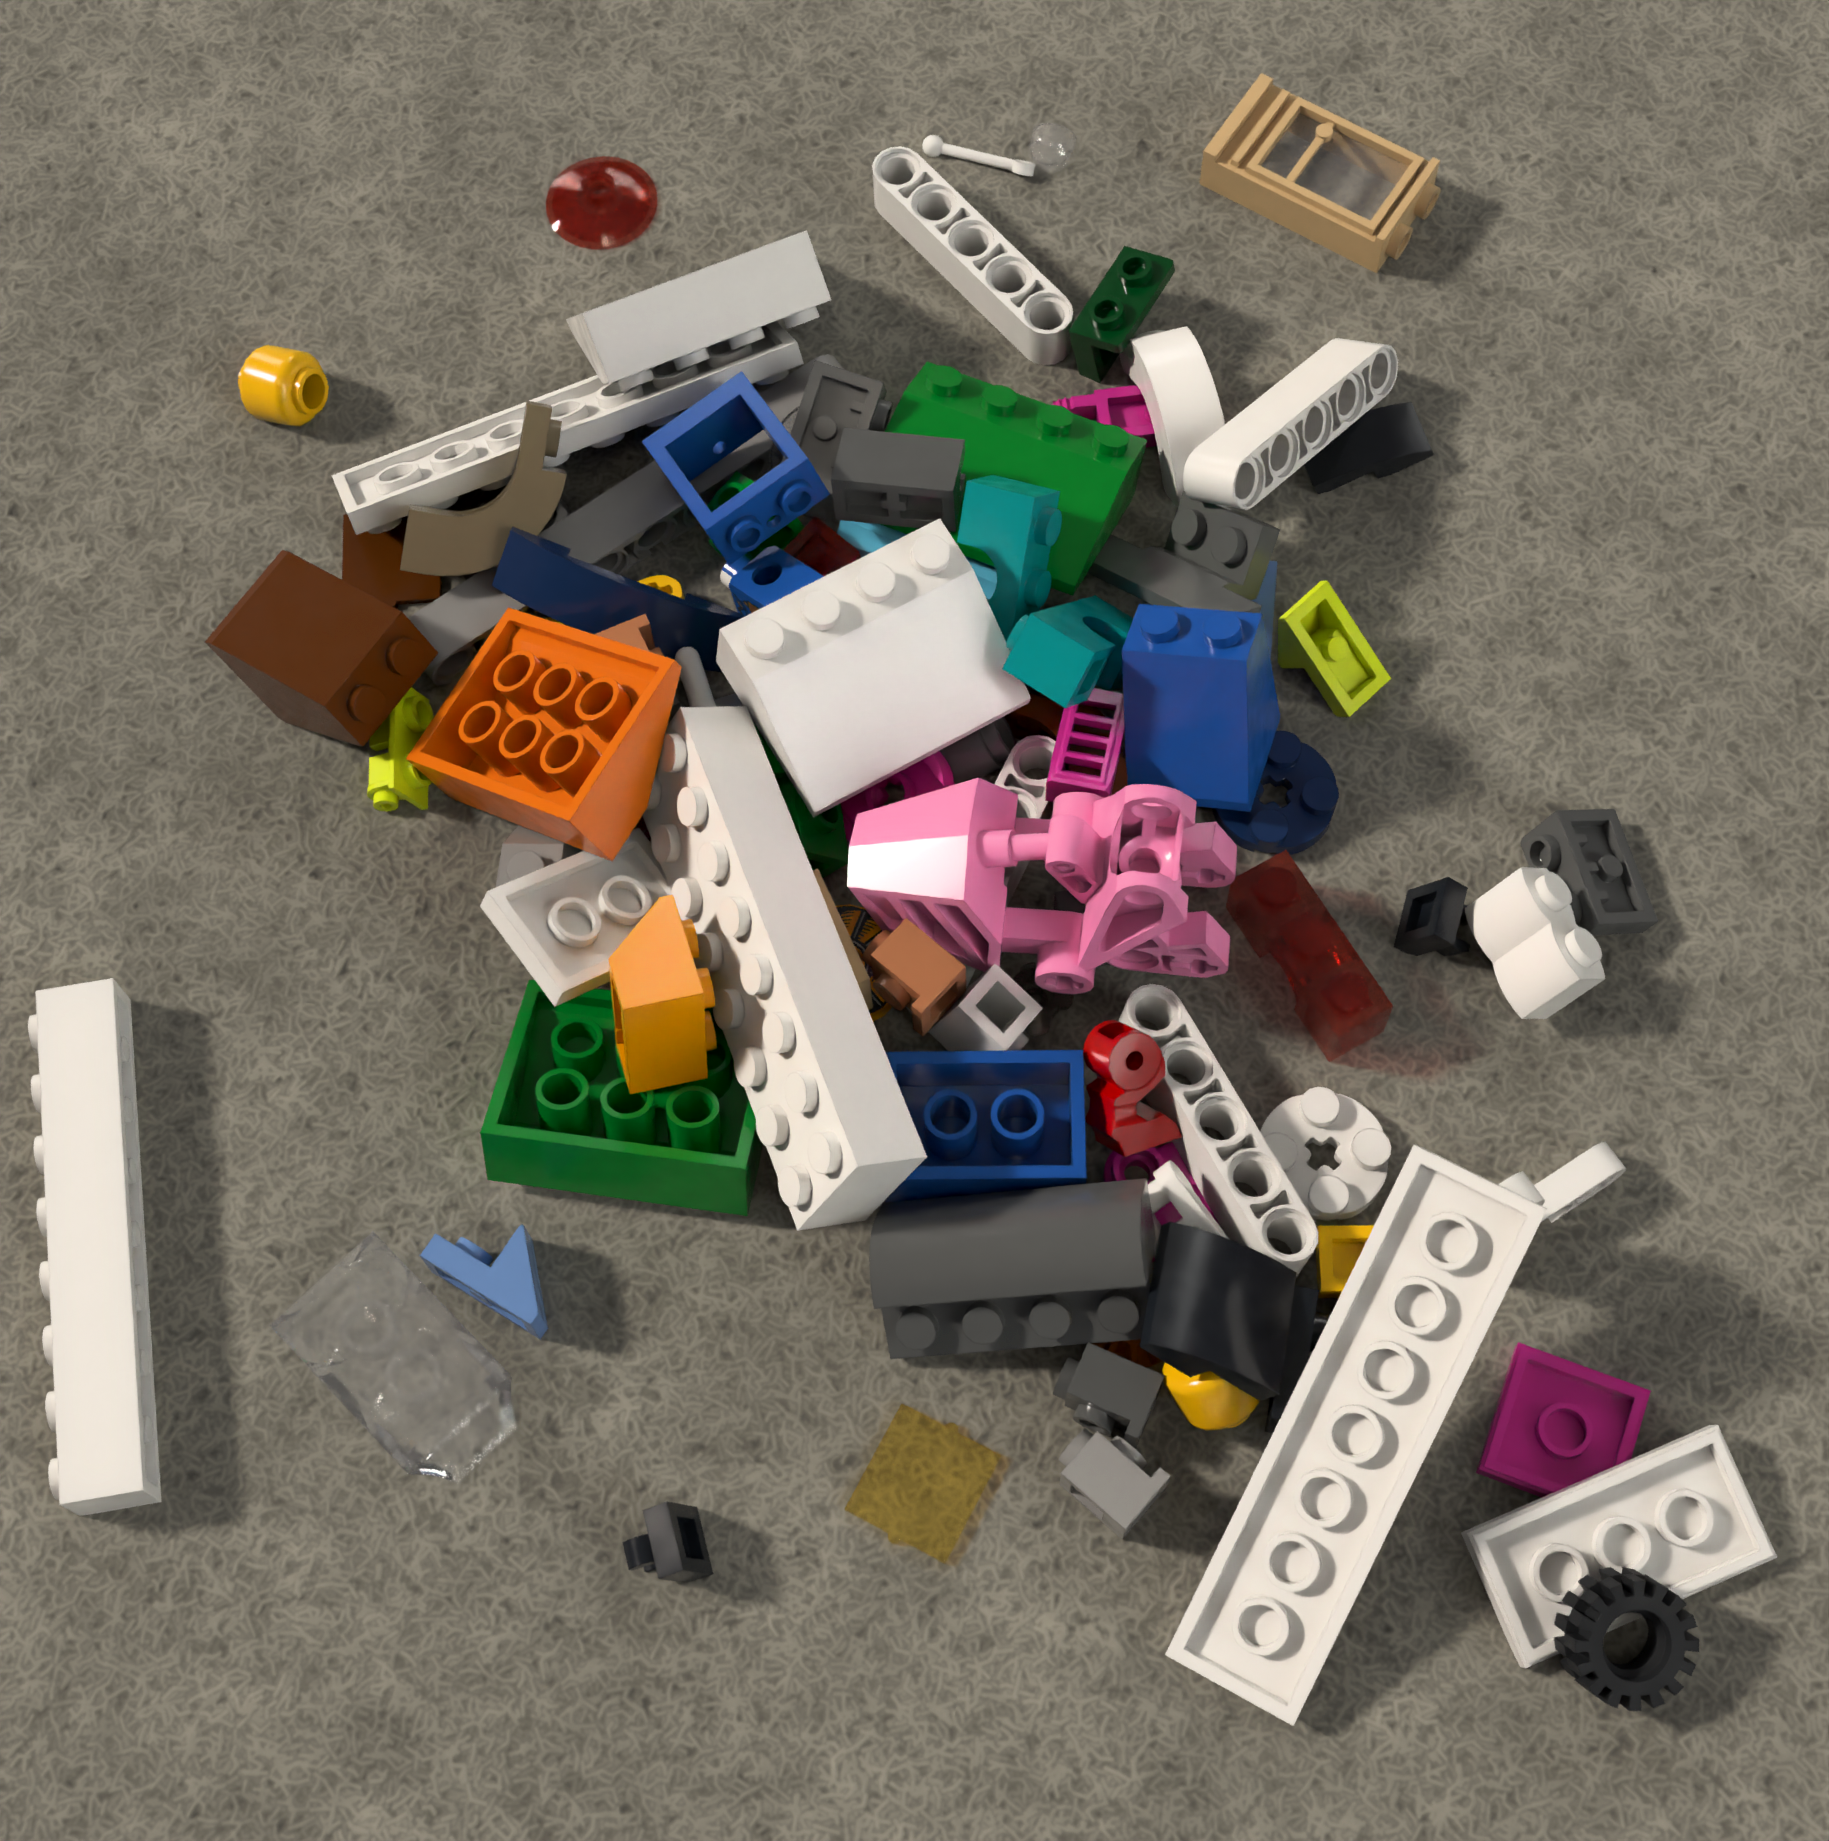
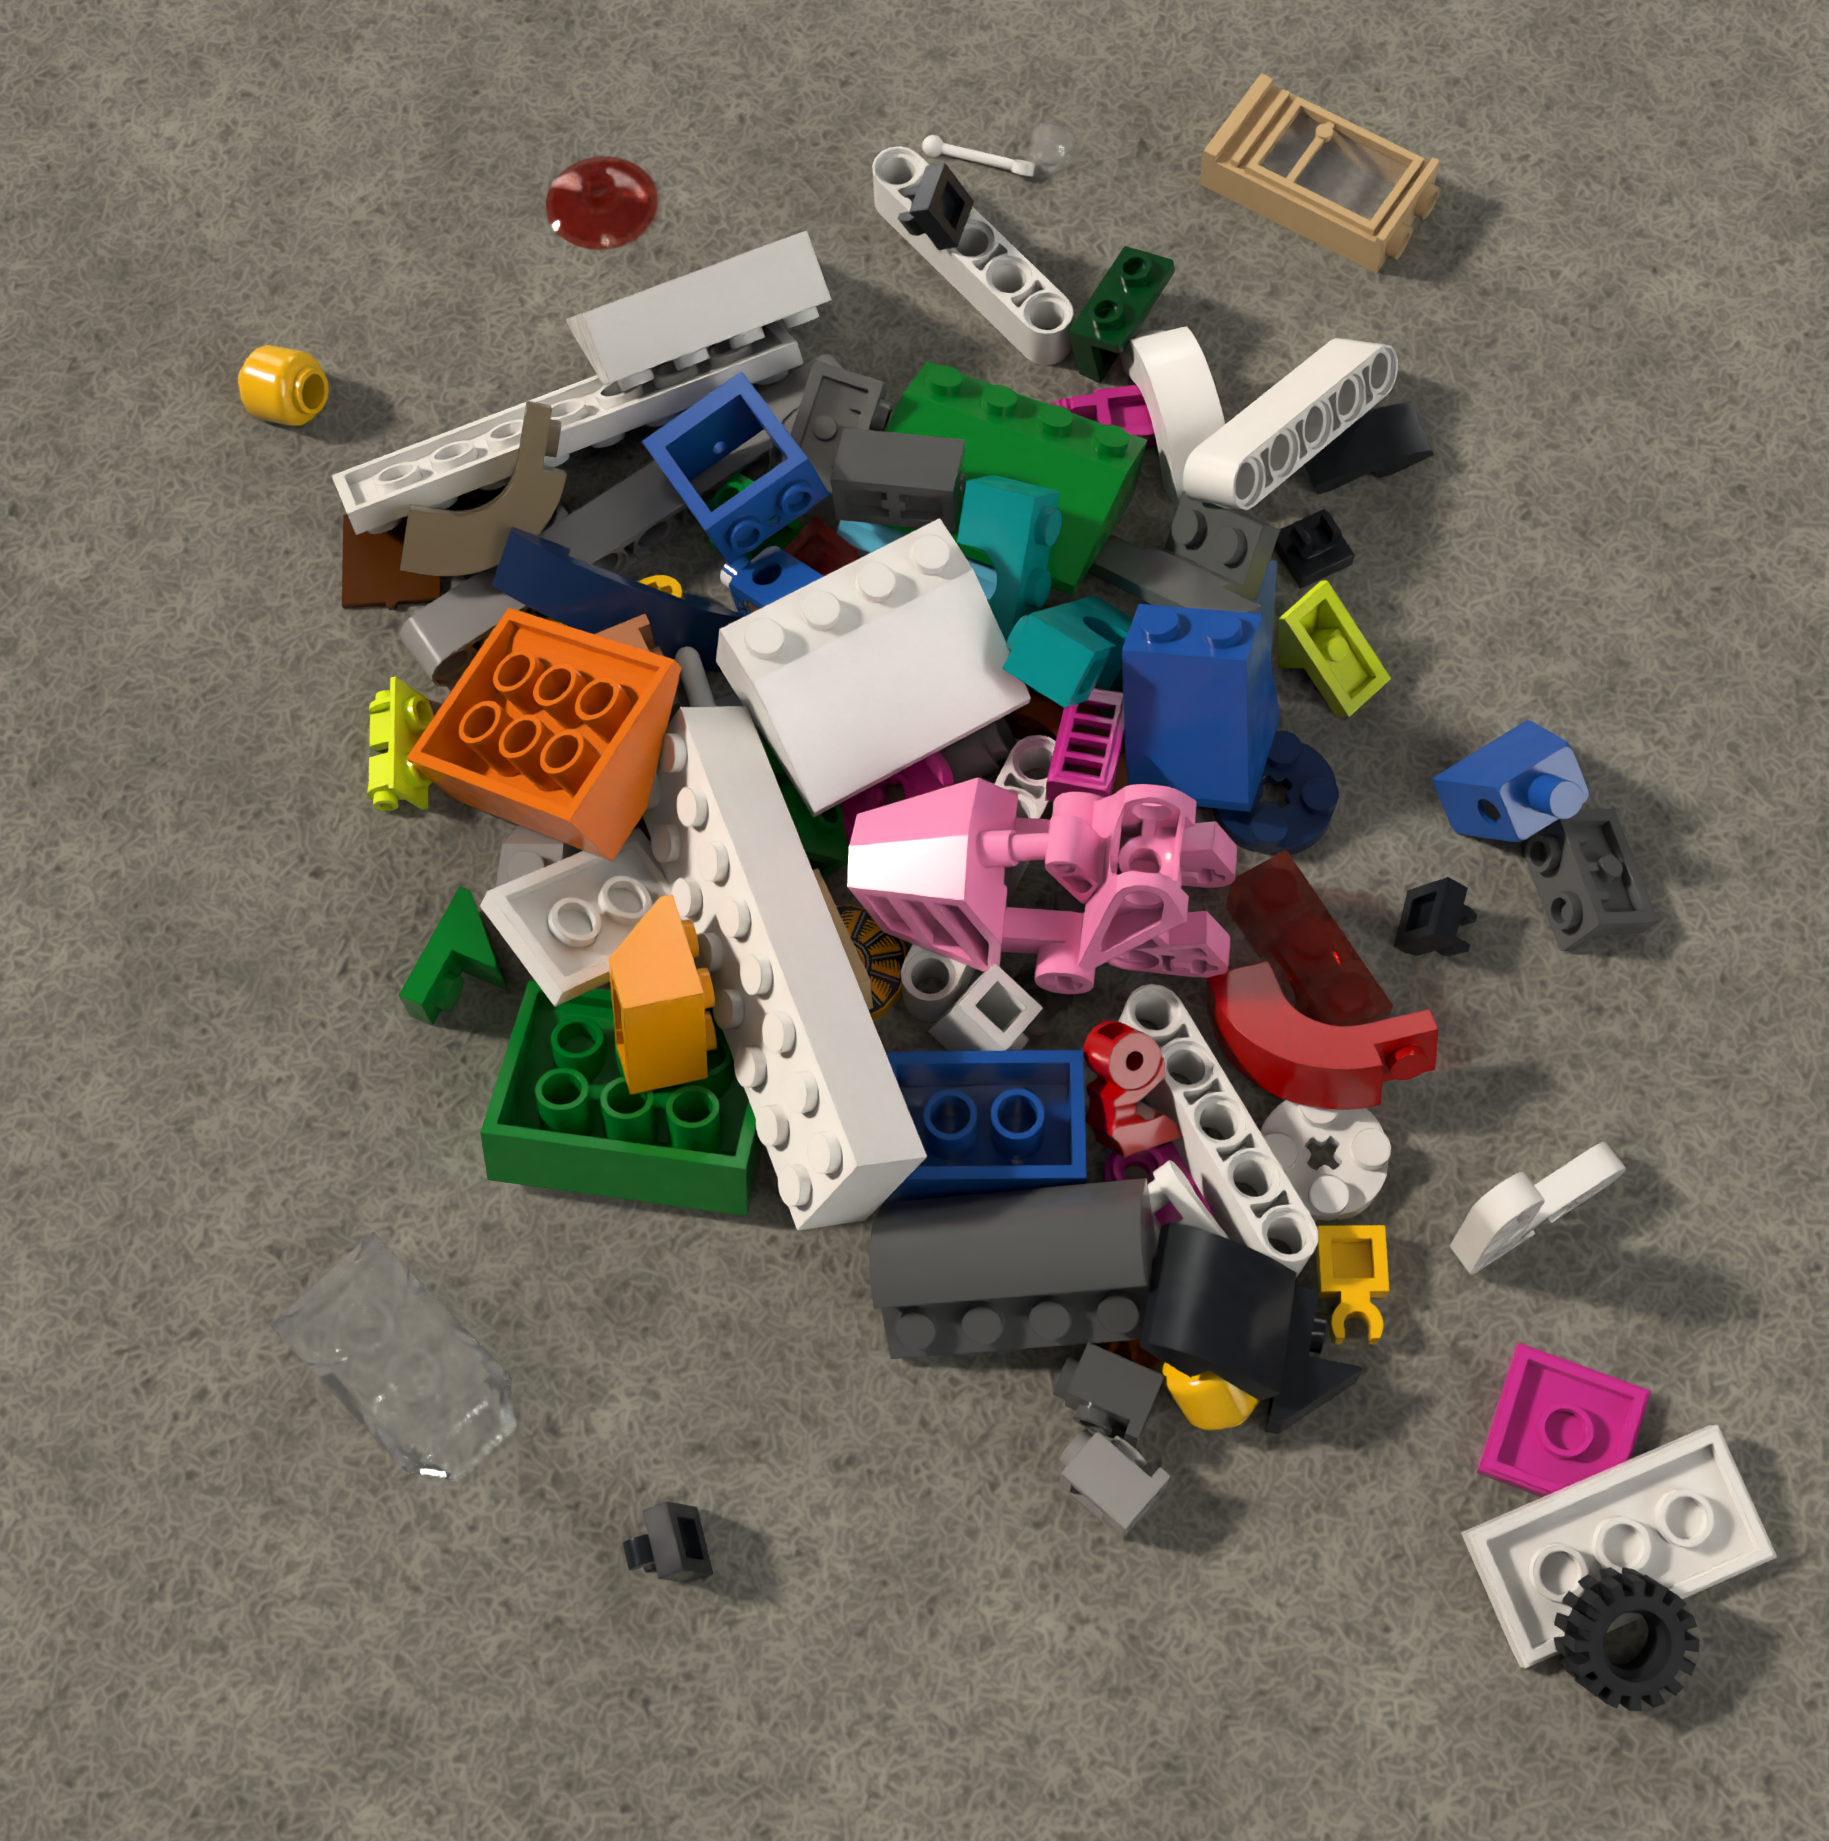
white brick [28,978,161,1516] -> none
reddish brown slope [205,550,438,747] -> none
medium blue slope [420,1224,548,1339] -> none
clear yellow piece [845,1403,1001,1564] -> none
nougat brick [862,918,966,1036] -> none
white plate [1165,1144,1547,1726] -> none
white brick [1465,867,1605,1019] -> none
none -> green slope [398,886,508,1026]
none -> black tile [898,163,974,250]
none -> red arch [1206,961,1439,1110]
none -> black tile [1274,509,1355,589]
none -> blue torso [1432,720,1590,842]

